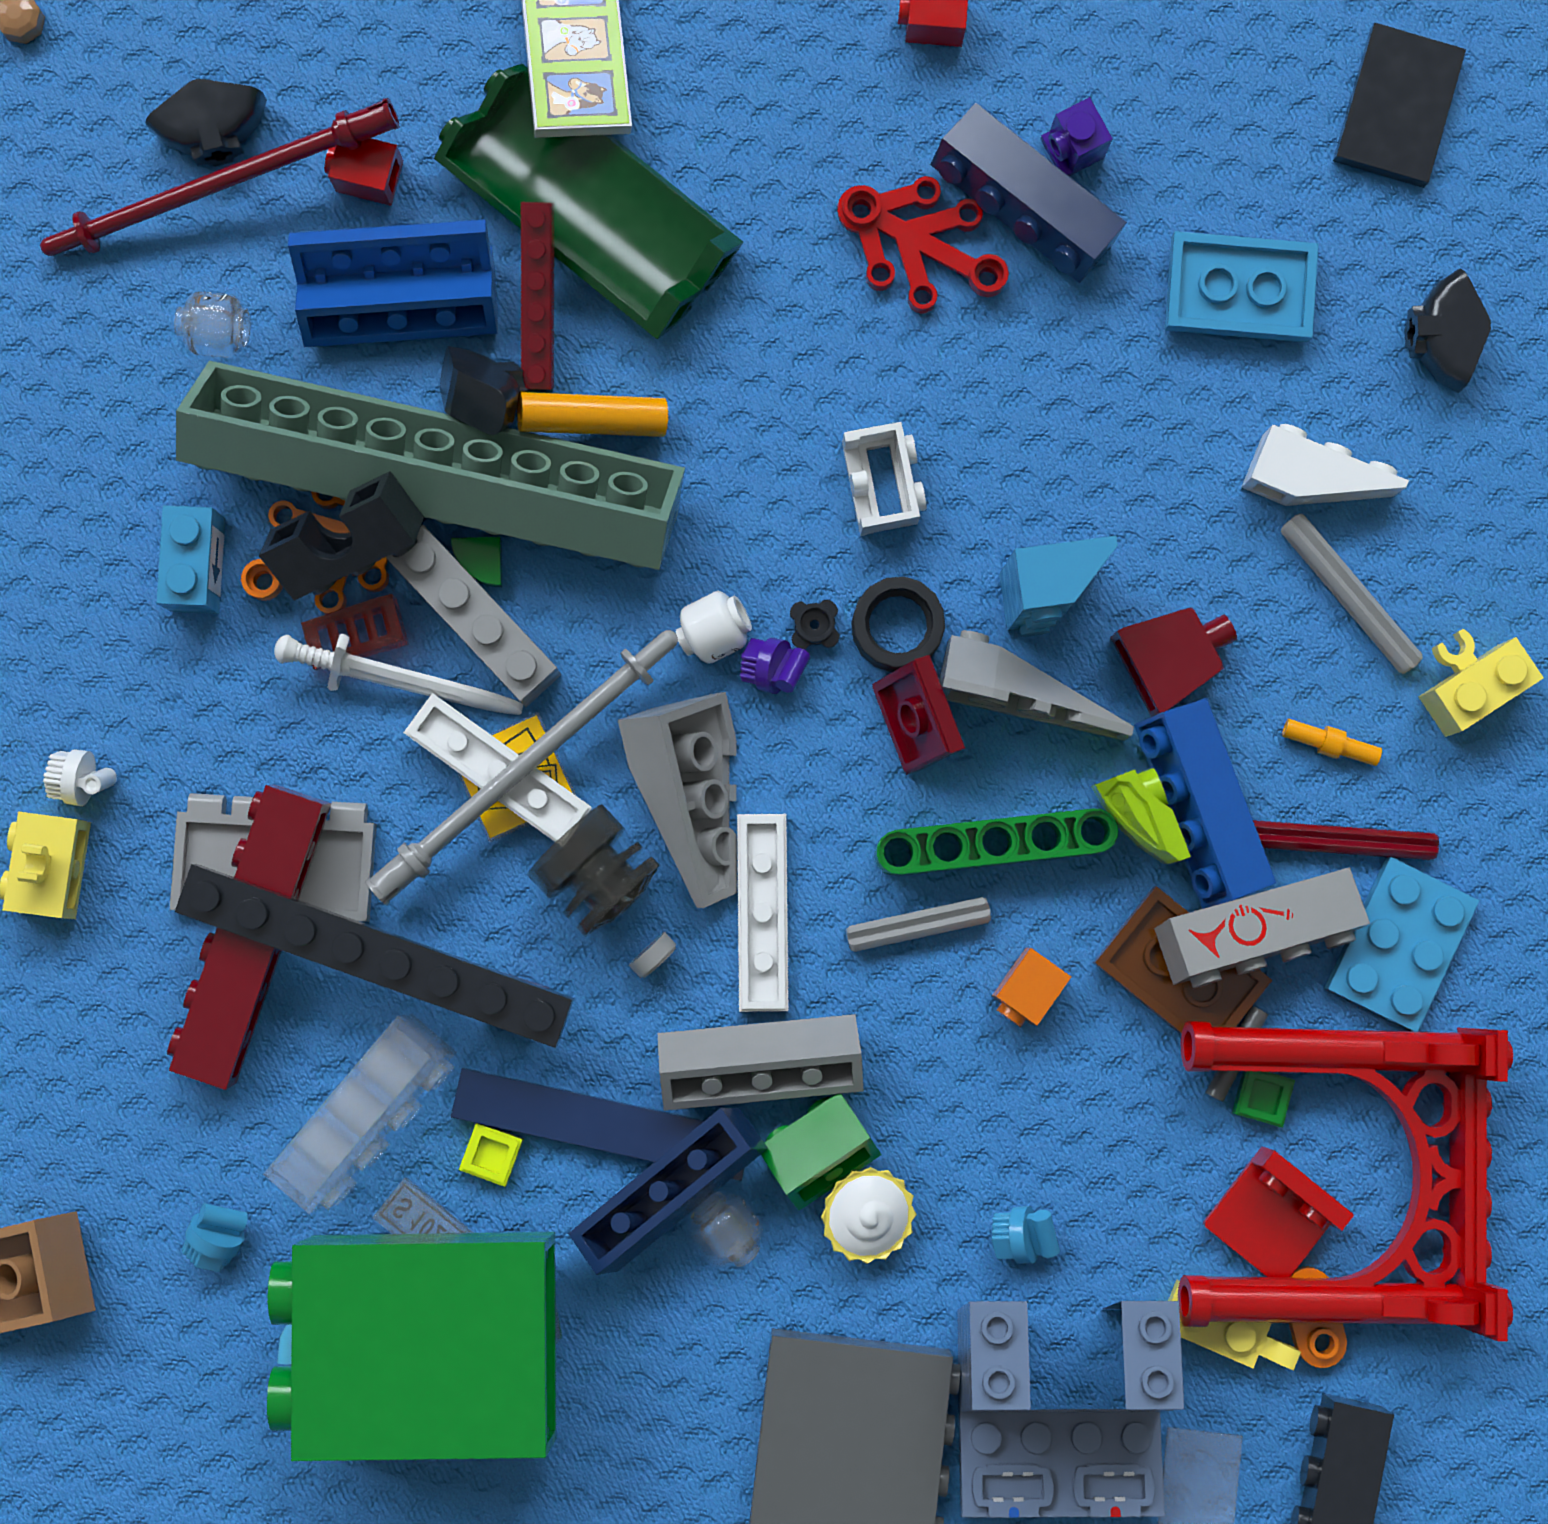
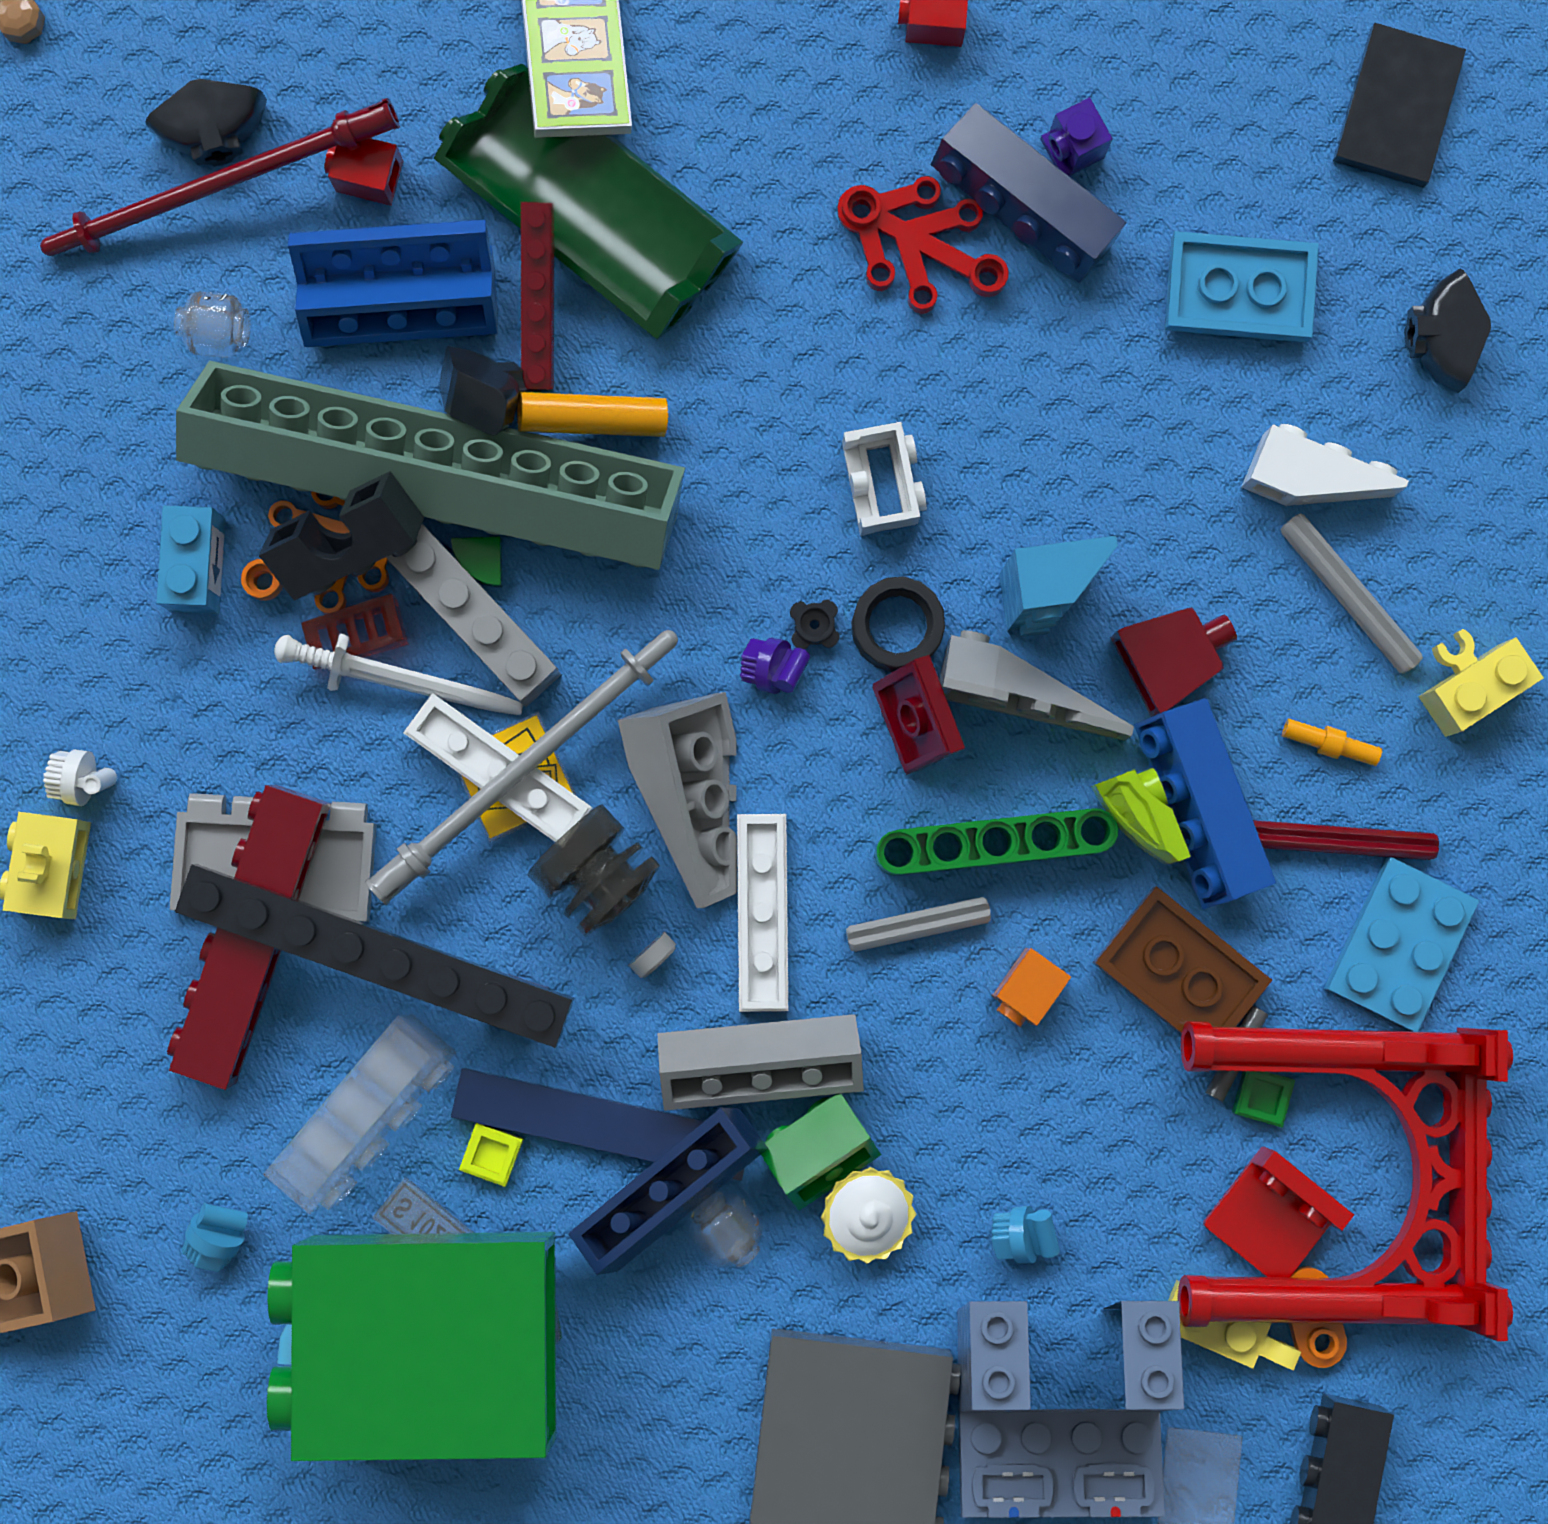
white head [676,591,752,664] -> none
light grey brick [1154,867,1370,988] -> none

